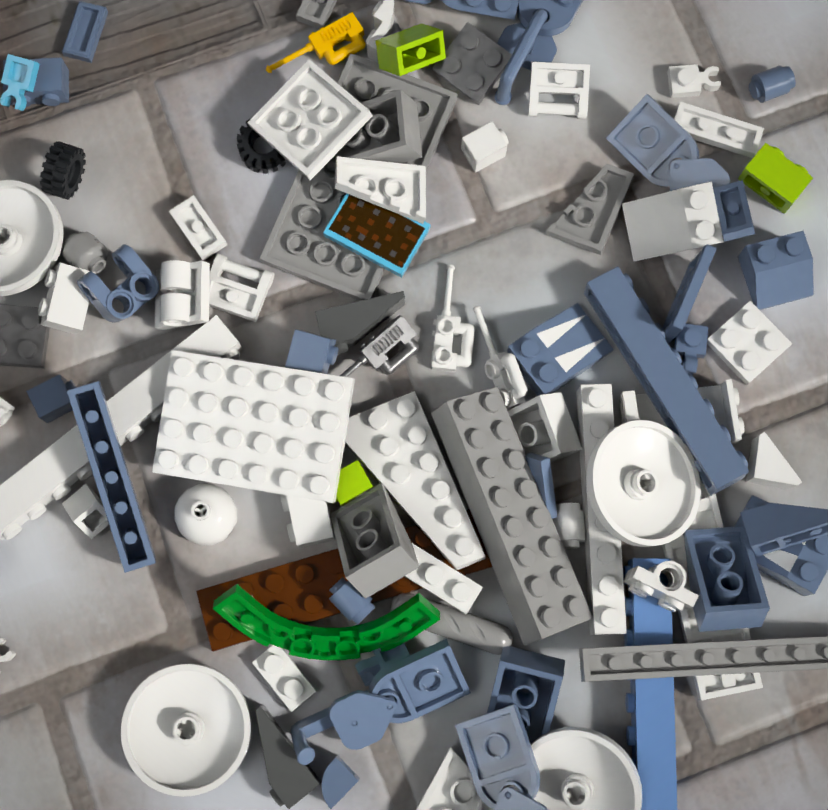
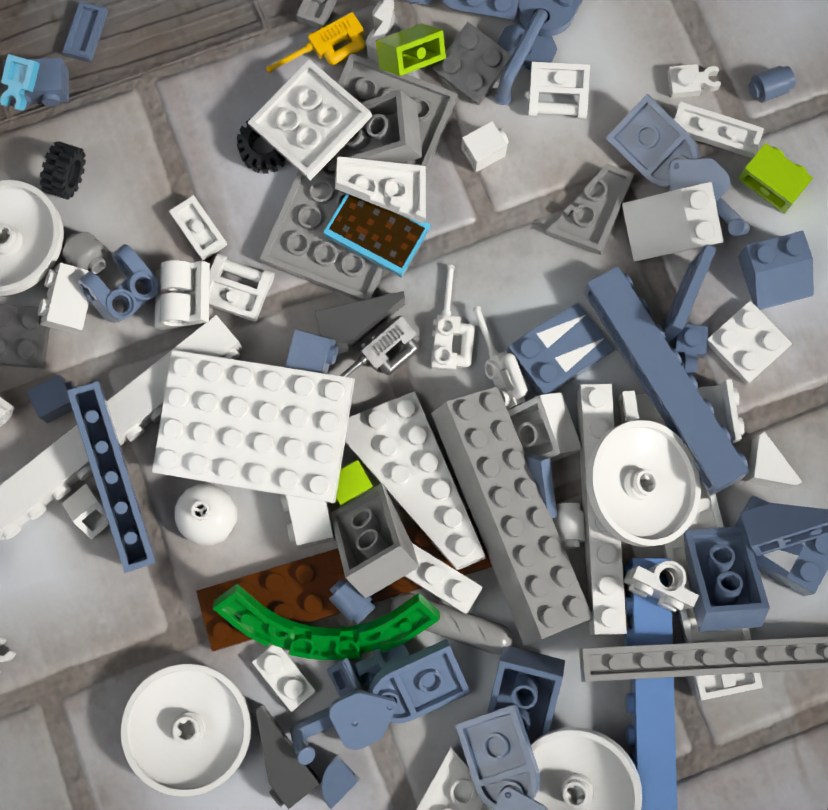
sand blue plate [713,180,755,242] -> none
none -> sand blue slope [327,658,361,697]

